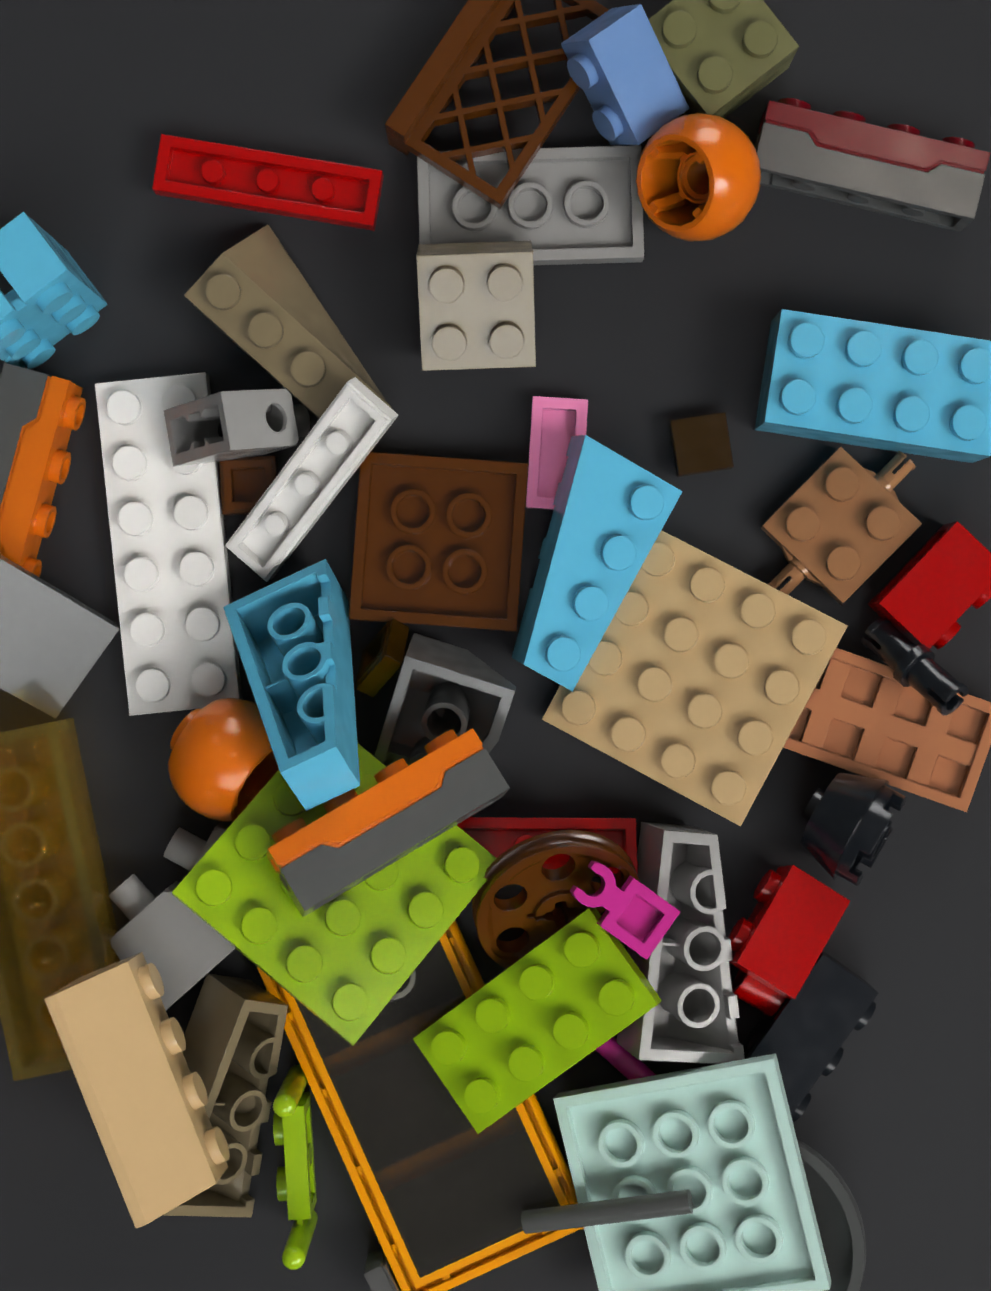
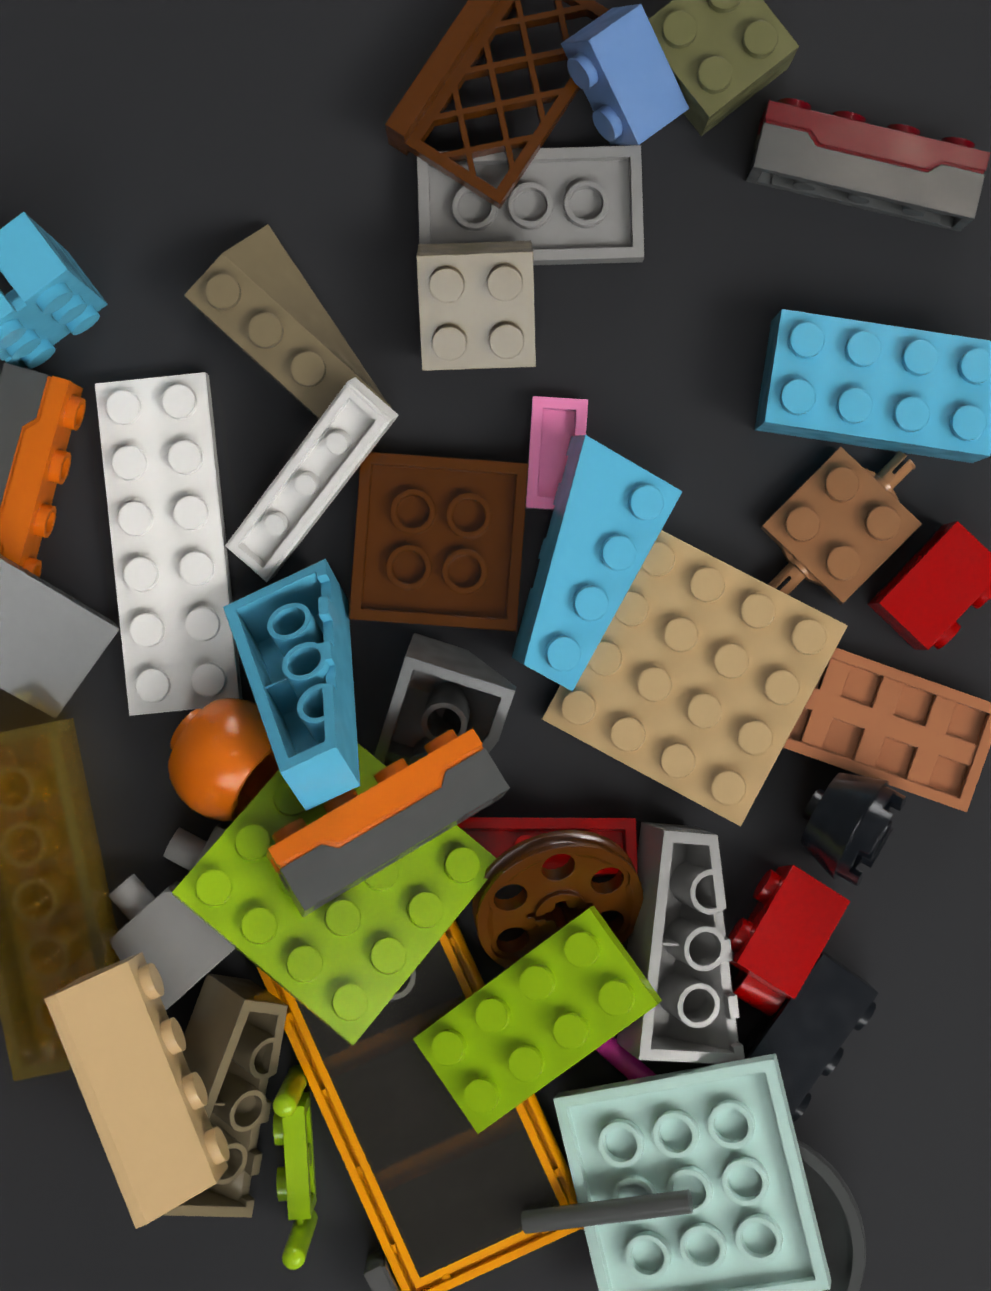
red plate [152,134,384,231] -> none
light grey torso [164,389,310,467] -> none
reddish brown tile [220,456,278,516] -> none
dark brown tile [356,619,409,698] -> none
dark pink plate [570,861,680,960] -> none
orange wheel [636,113,761,241] -> none
dark brown tile [669,412,734,477] -> none
black pin [861,618,968,716] -> none

